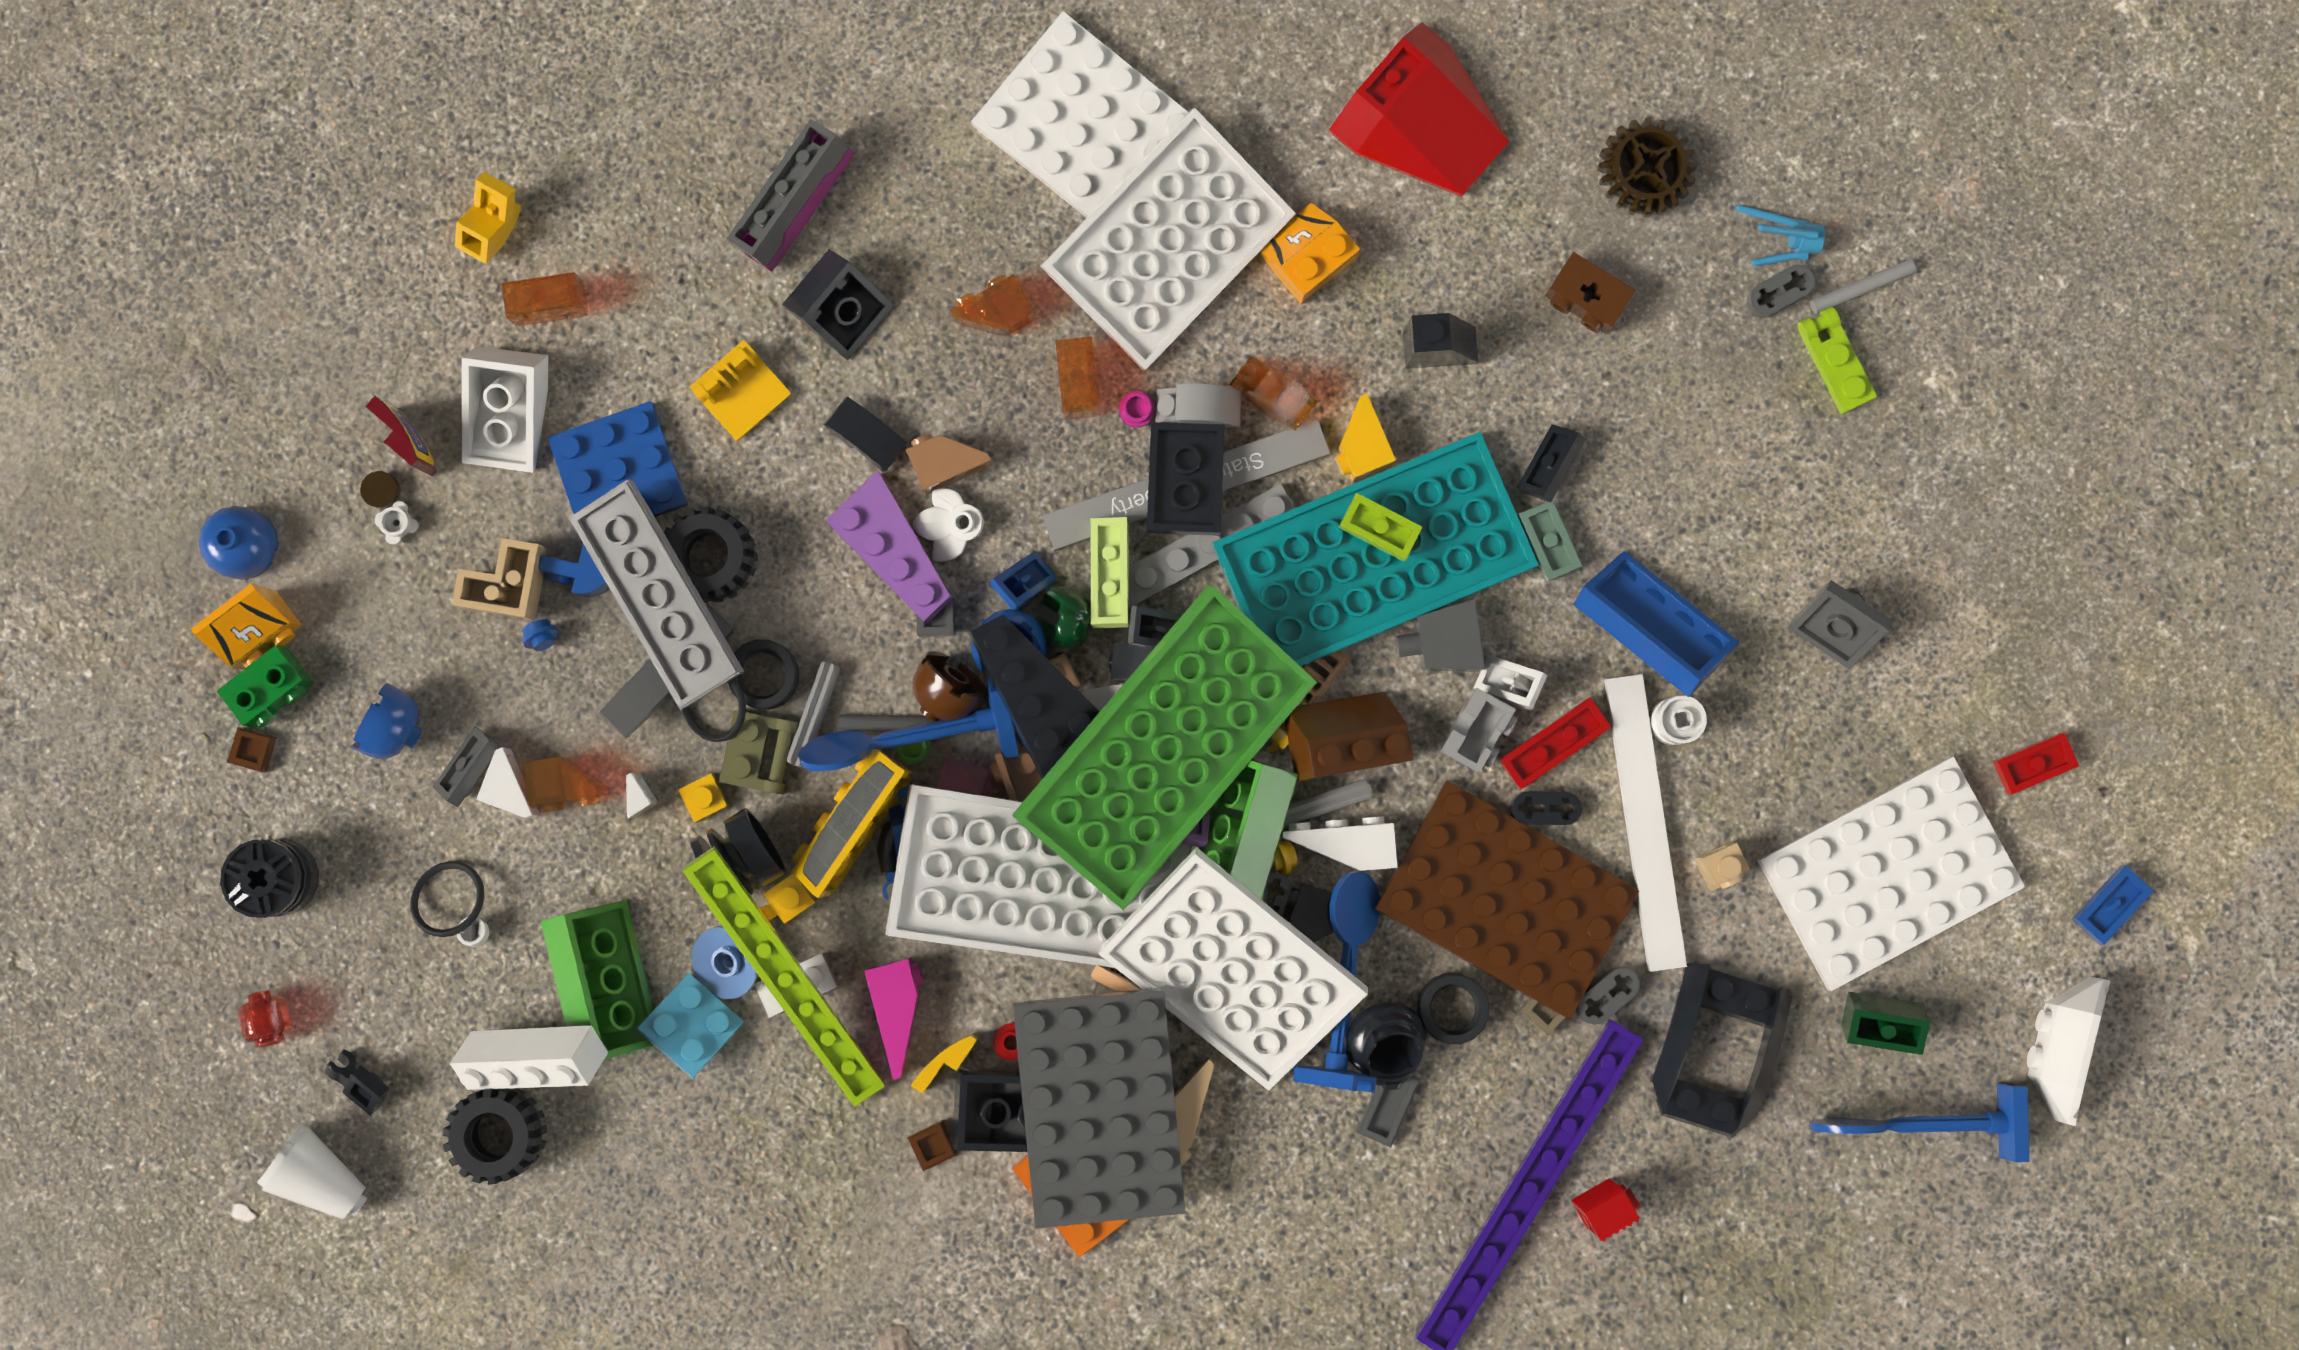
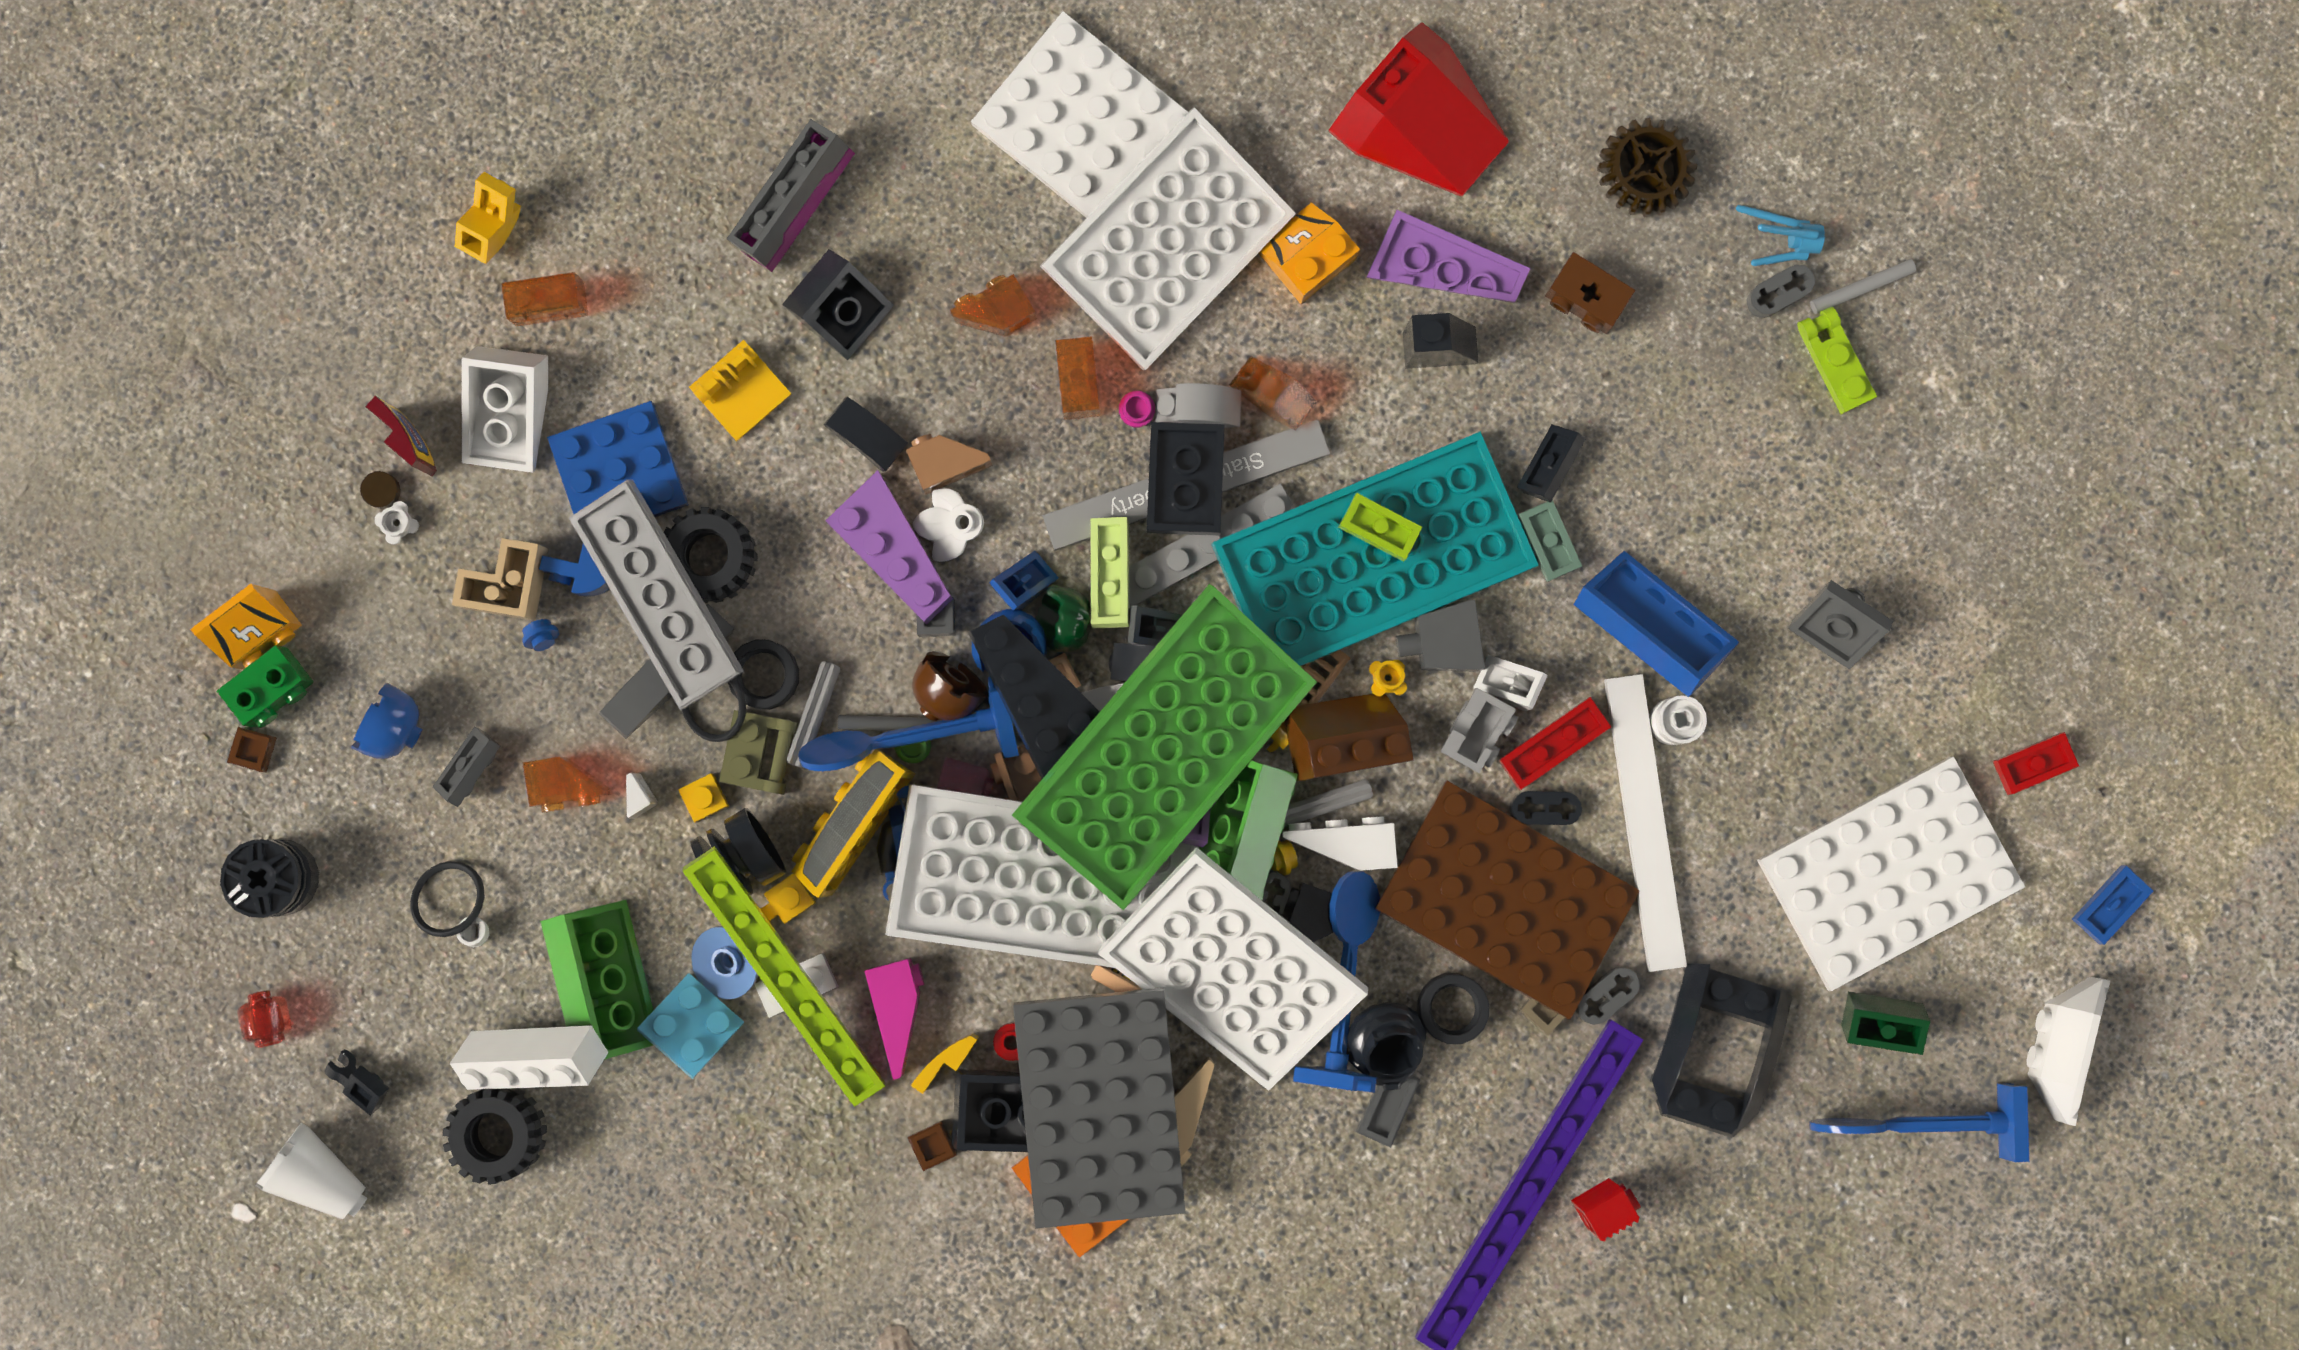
blue cylinder [198,506,279,580] -> none
white slope [476,747,540,818] -> none
yellow slope [1335,393,1396,482] -> none
tan brick [1694,842,1750,891] -> none
none -> medium lavender wing [1367,210,1530,303]
none -> yellow plate [1369,660,1407,697]

